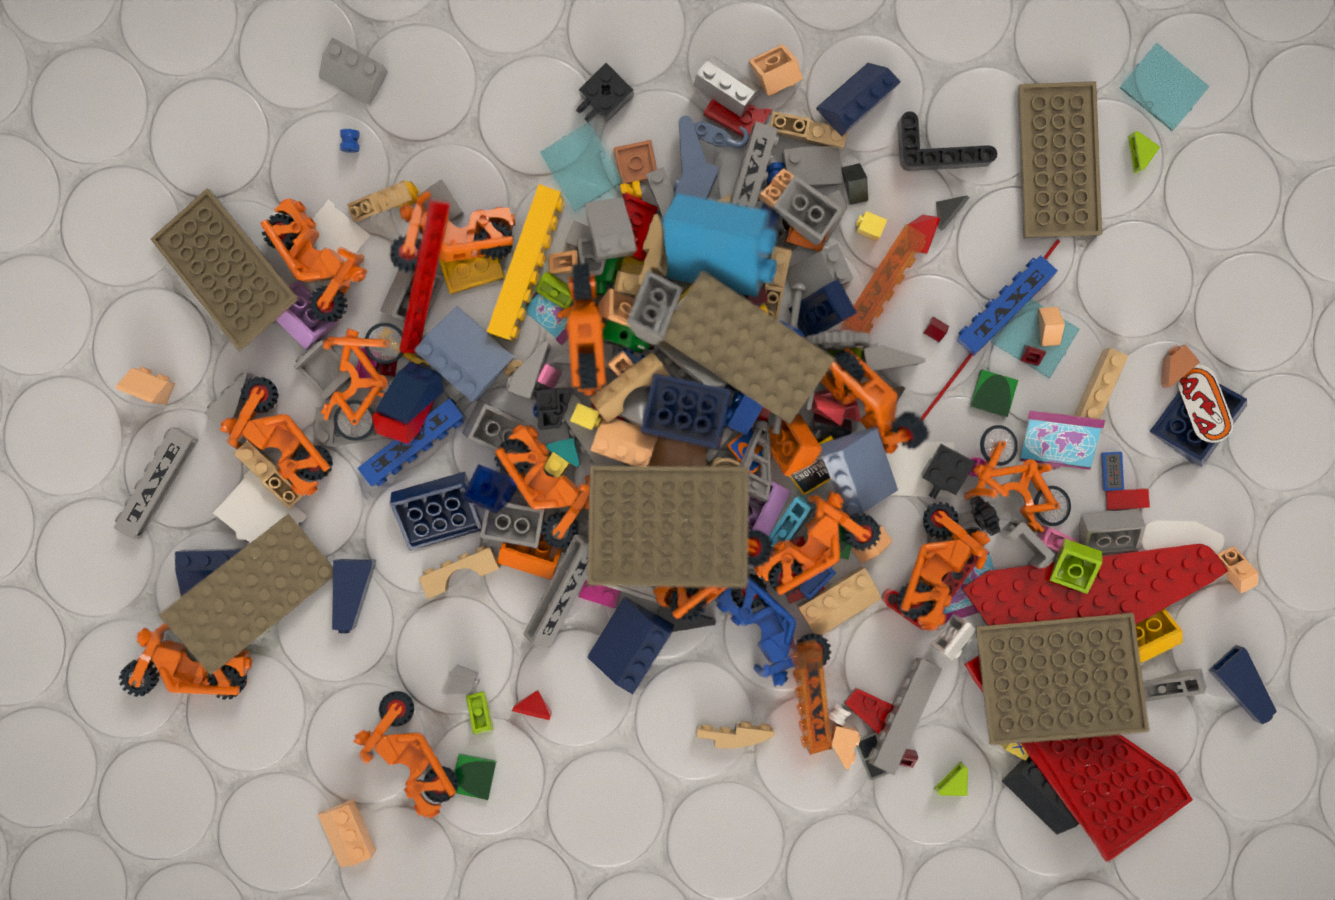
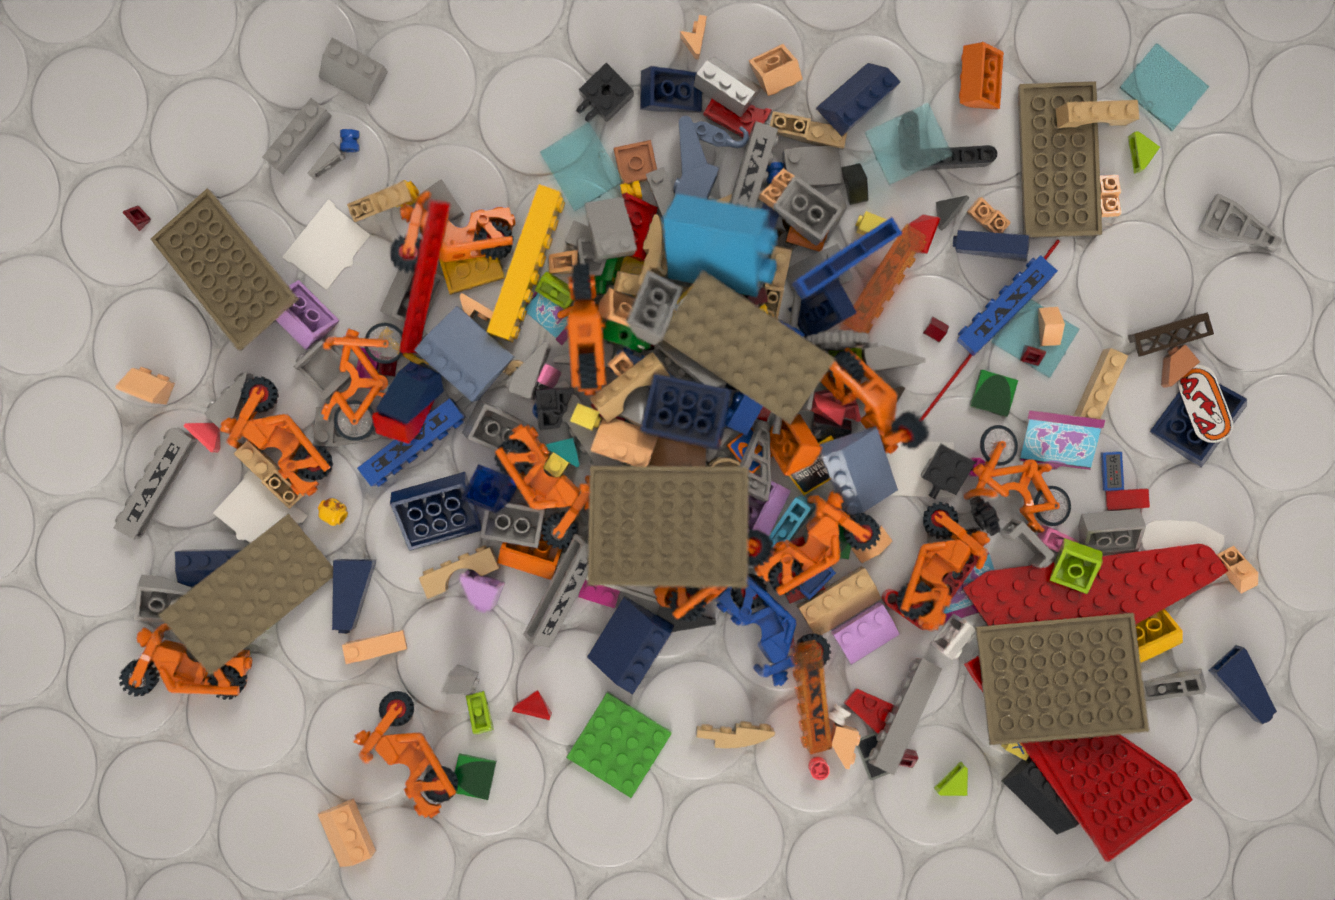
orange piece [260,198,367,322] -> none
none -> dark red slope [123,206,151,231]
none -> light grey slope [134,575,192,623]
none -> coral slope [183,423,220,453]
none -> light grey brick [262,98,332,175]
none -> light grey slope [308,142,345,180]
none -> yellow head [318,498,348,526]
none -> light nougat slope [342,630,407,664]
none -> lavender slope [459,569,505,612]
none -> light nougat slope [460,293,493,321]
none -> bright green plate [566,691,672,798]
none -> dark blue slope [640,66,702,112]
none -> light nougat slope [680,15,707,60]
none -> blue brick [791,217,902,300]
none -> coral wheel [808,757,830,780]
none -> lavender slope [831,602,900,664]
none -> clear light blue piece [865,103,952,185]
none -> dark blue slope [953,230,1030,261]
none -> orange slope [959,42,1004,109]
none -> light nougat slope [967,197,1011,233]
none -> tan arch [1056,100,1139,128]
none -> light nougat slope [1100,175,1121,217]
none -> dark brown fence [1127,312,1214,357]
none -> light grey plate [1199,194,1282,252]

